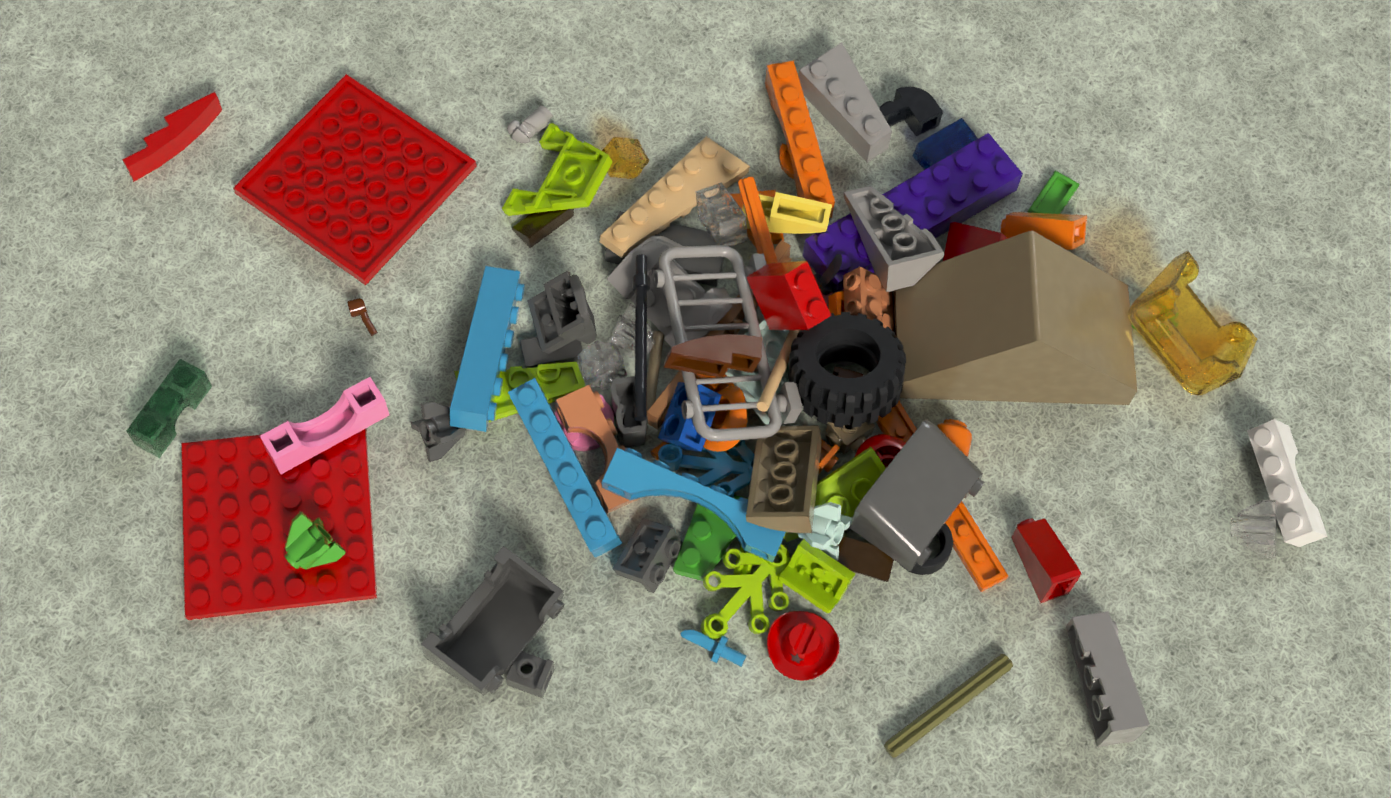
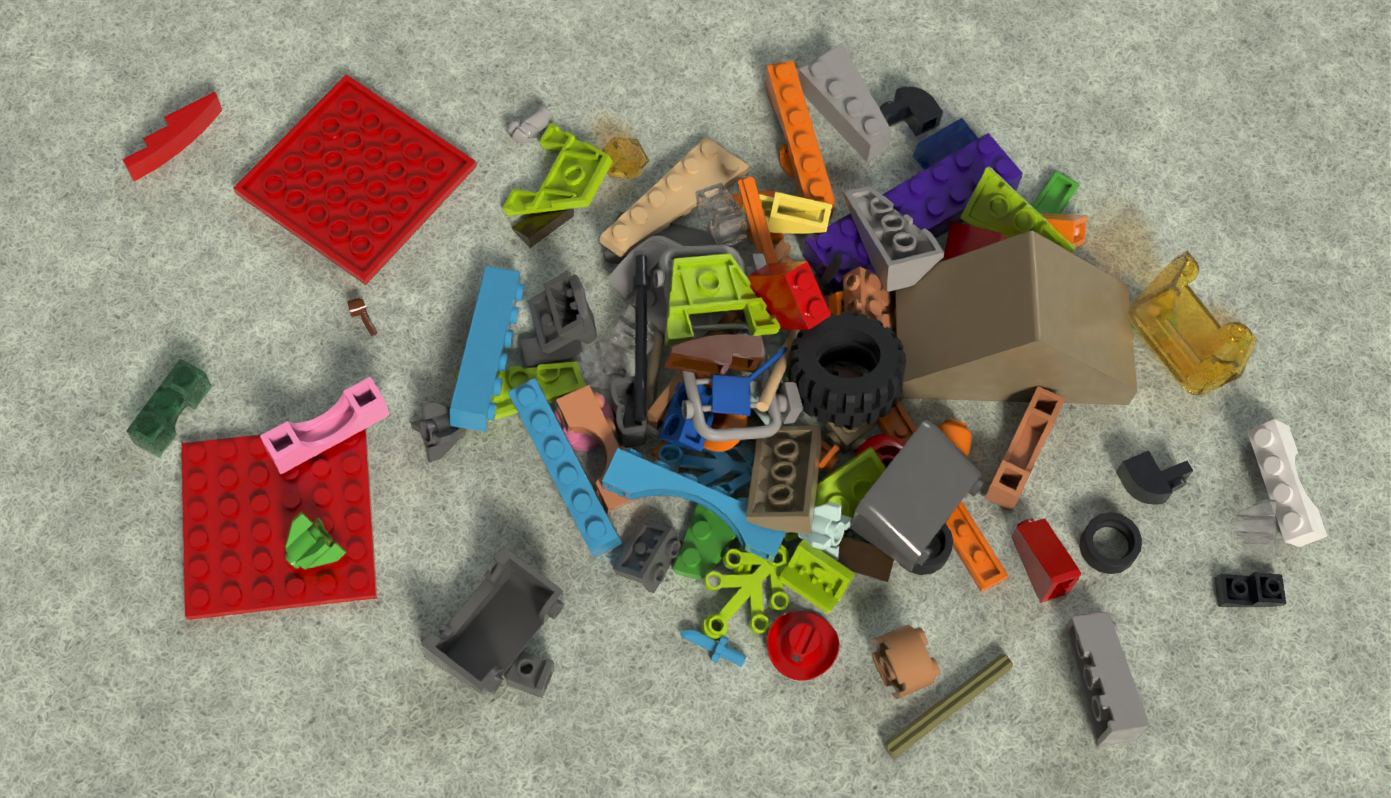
none -> lime wing [665,253,781,346]
none -> blue piece [712,346,787,416]
none -> medium nougat brick [871,625,940,699]
none -> lime wing [960,167,1077,254]
none -> nougat arch [985,386,1066,511]
none -> black tyre [1079,512,1142,574]
none -> black brick [1116,451,1193,505]
none -> black slope [1214,572,1286,607]

